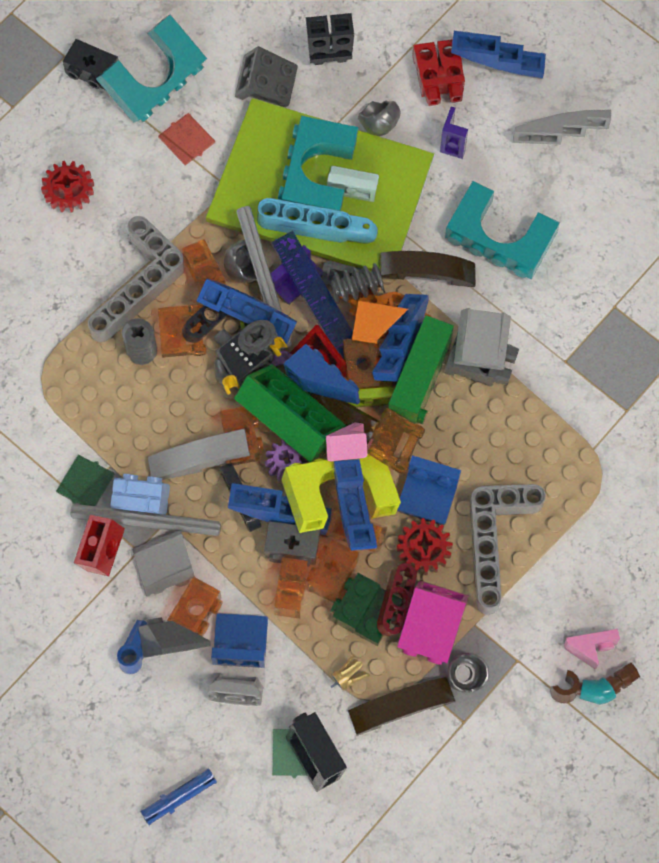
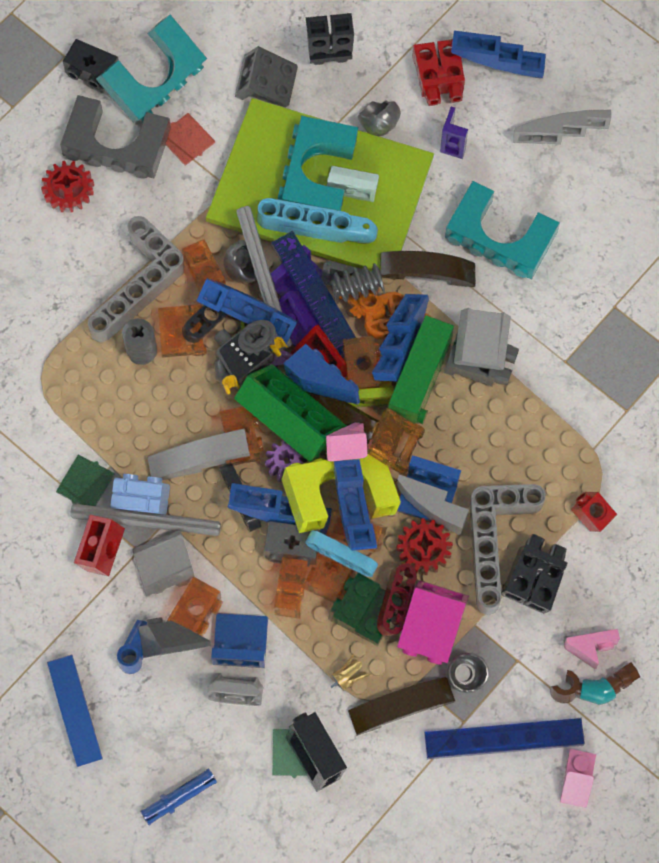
orange slope [352,301,408,344] -> none
none -> blue slope [47,654,103,767]
none -> dark grey arch [60,95,171,179]
none -> dark purple panel [279,291,328,346]
none -> medium azure beam [305,530,378,577]
none -> light grey slope [397,474,469,535]
none -> clear blue tile [424,718,585,760]
none -> black hips [501,534,568,614]
none -> bright pink slope [560,749,596,808]
none -> red brick [571,492,617,532]

